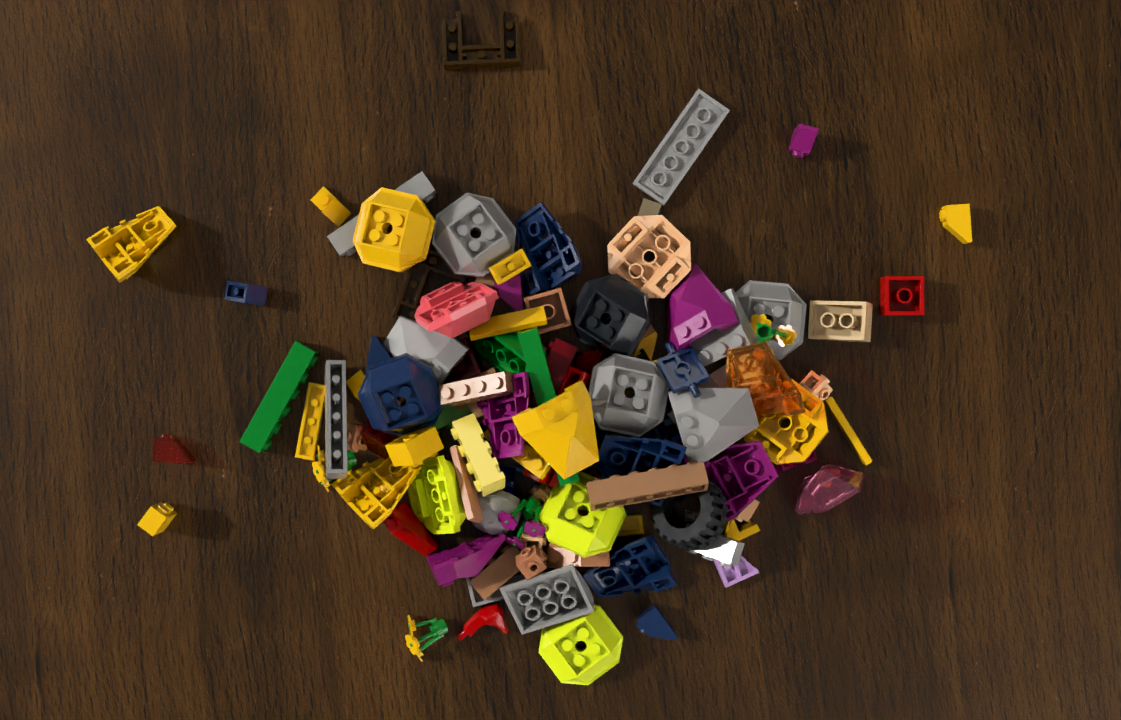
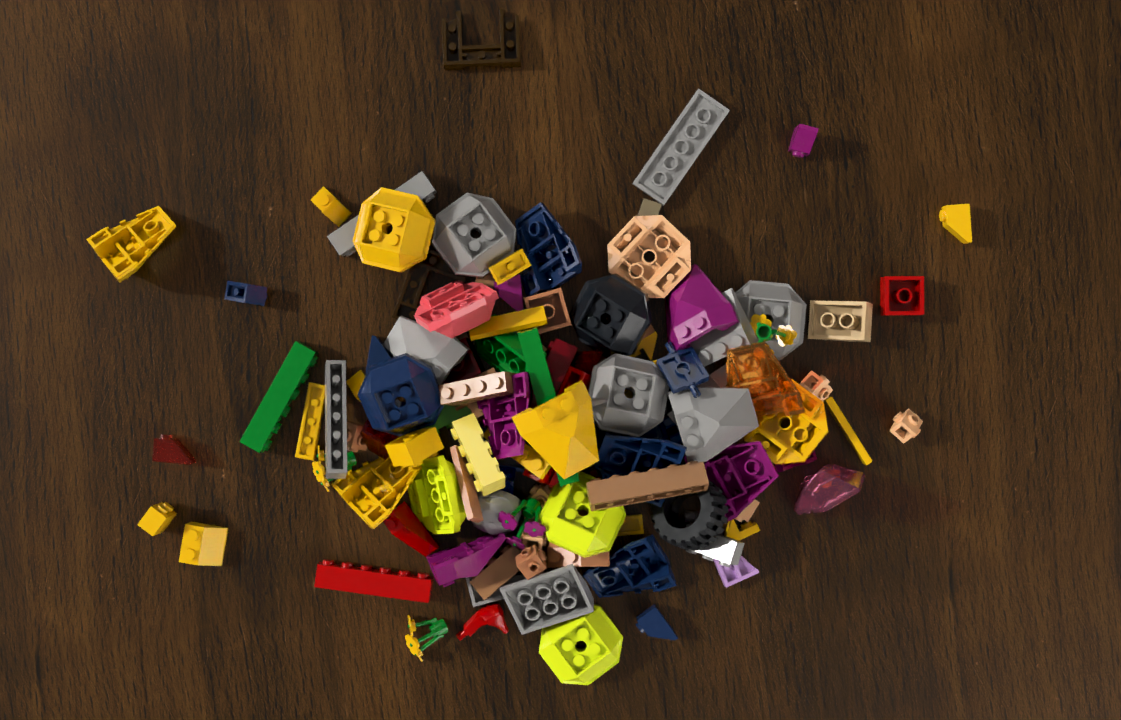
none -> yellow slope [179,521,228,566]
none -> red brick [314,559,433,603]
none -> light nougat brick [889,409,923,443]

